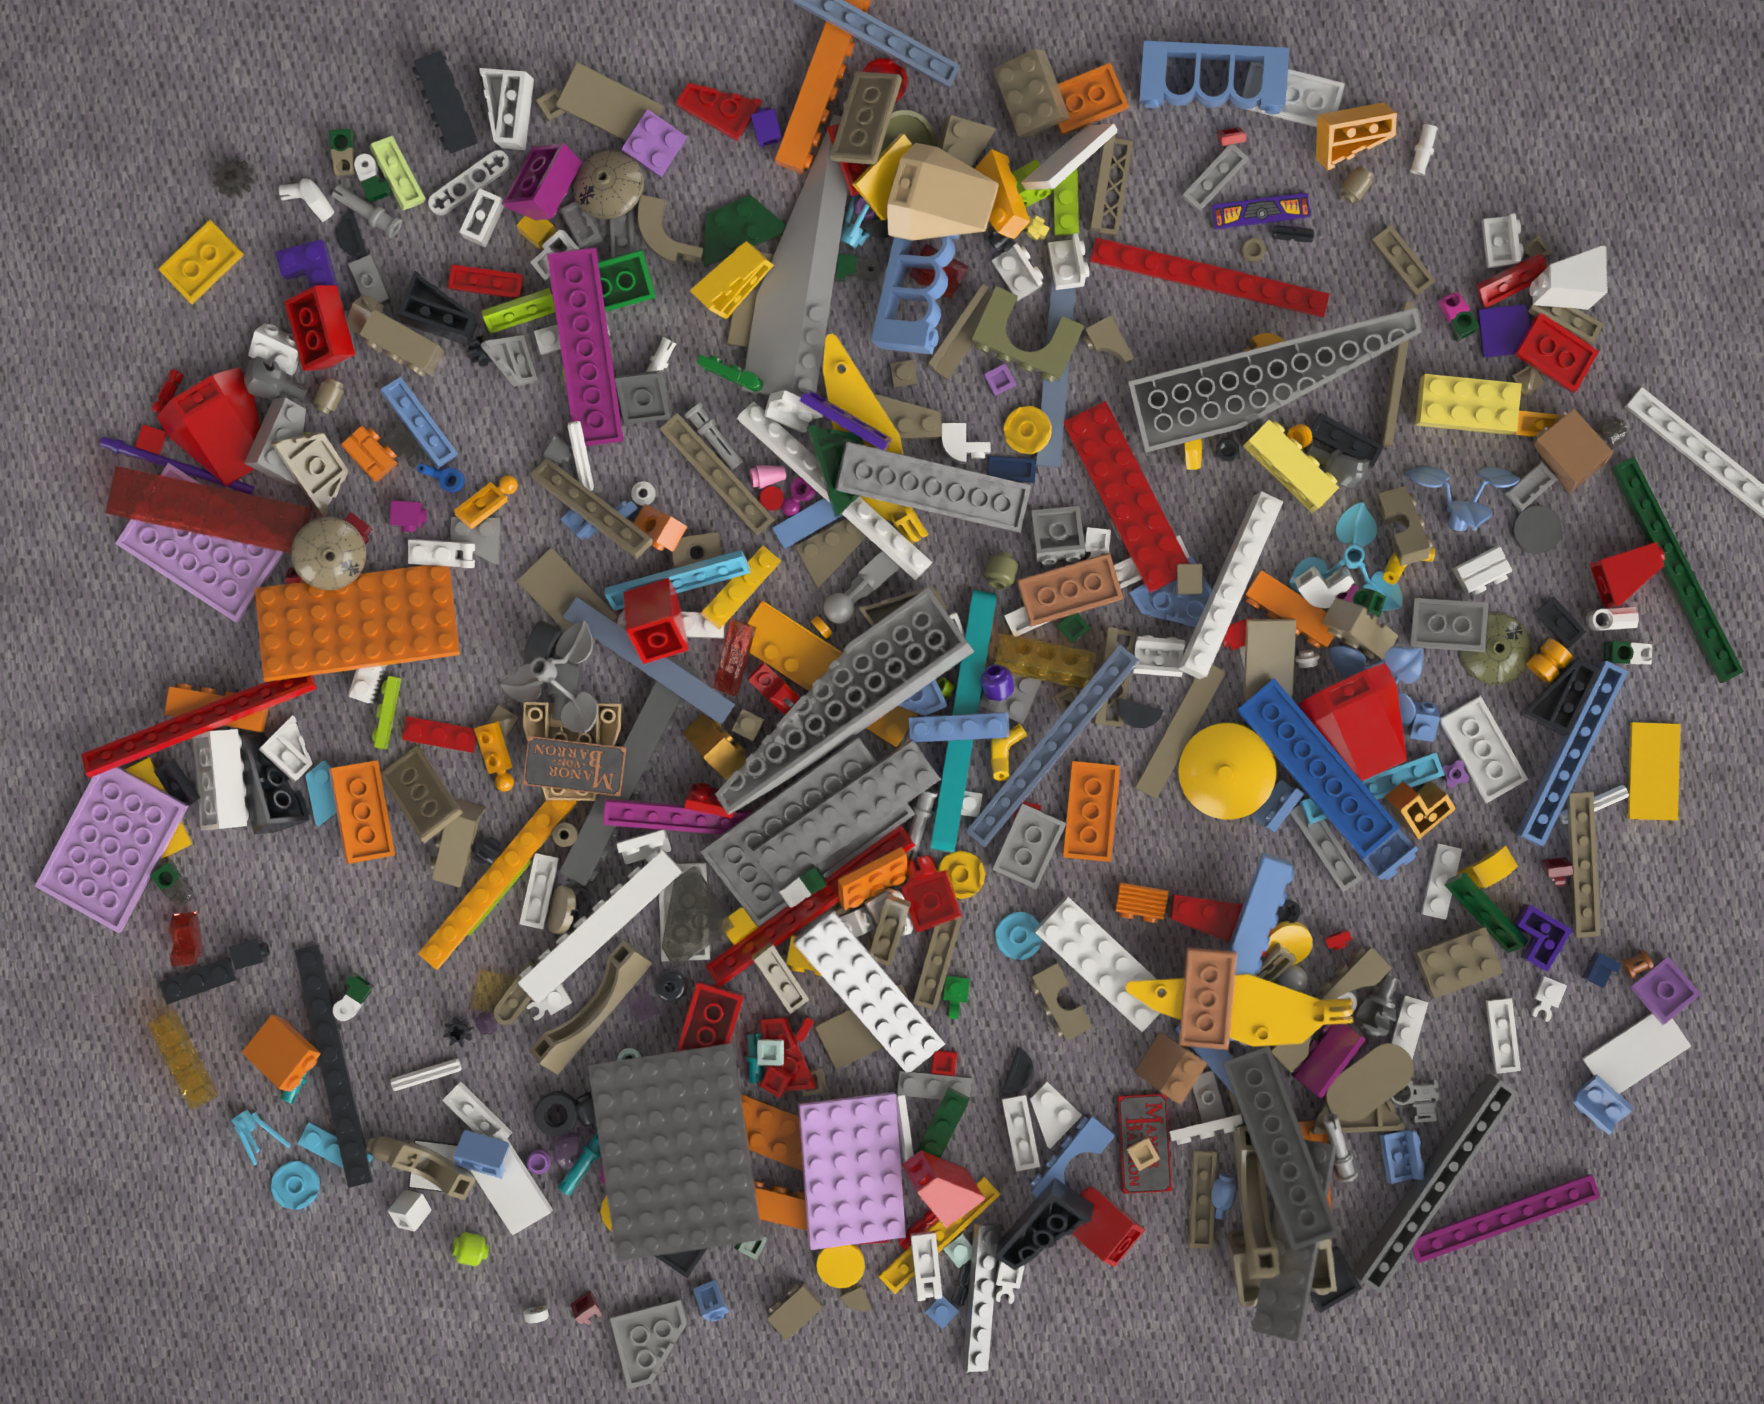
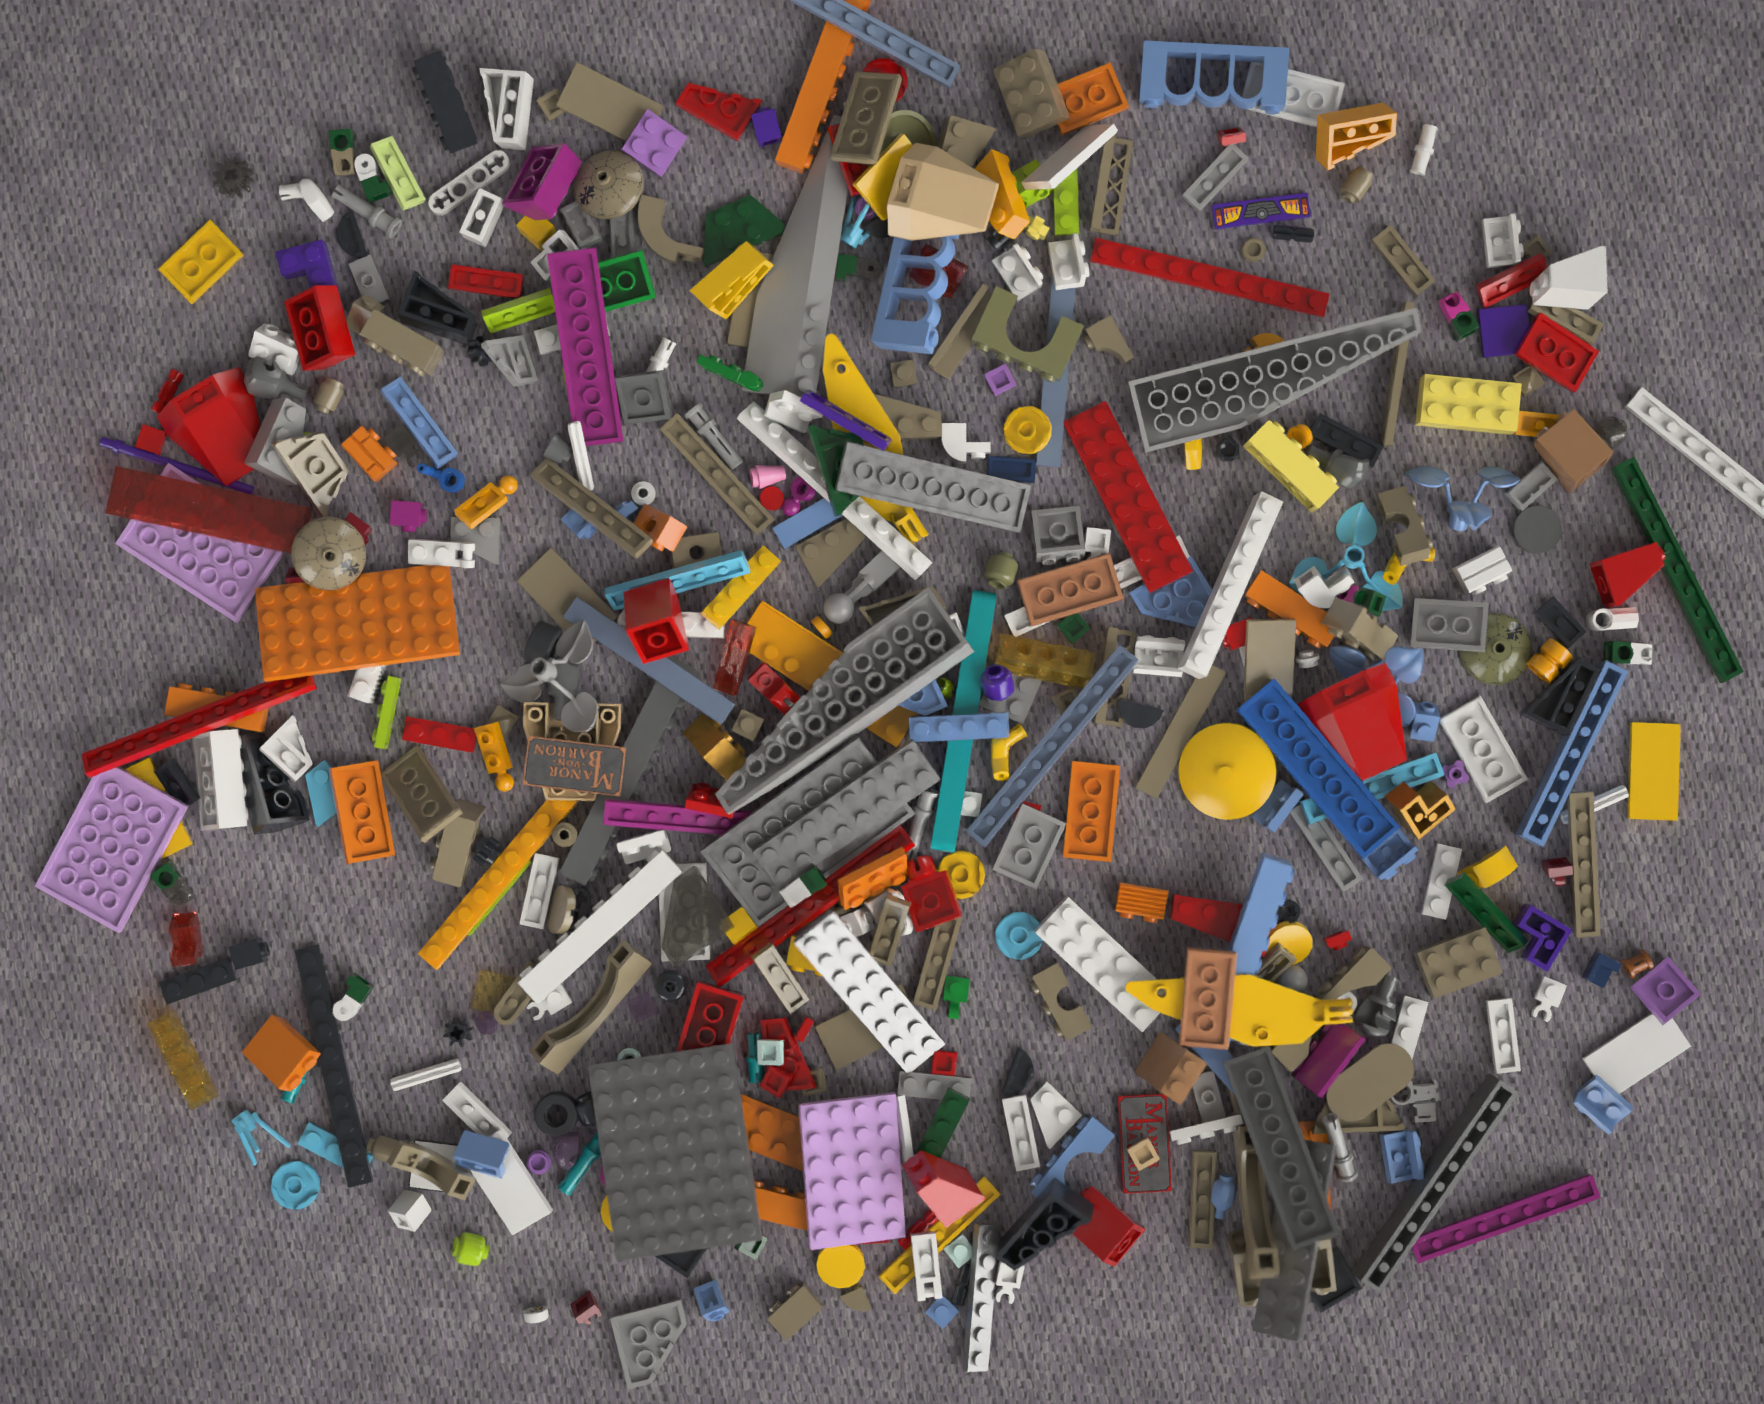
dark tan panel [1175,564,1202,595] -> none

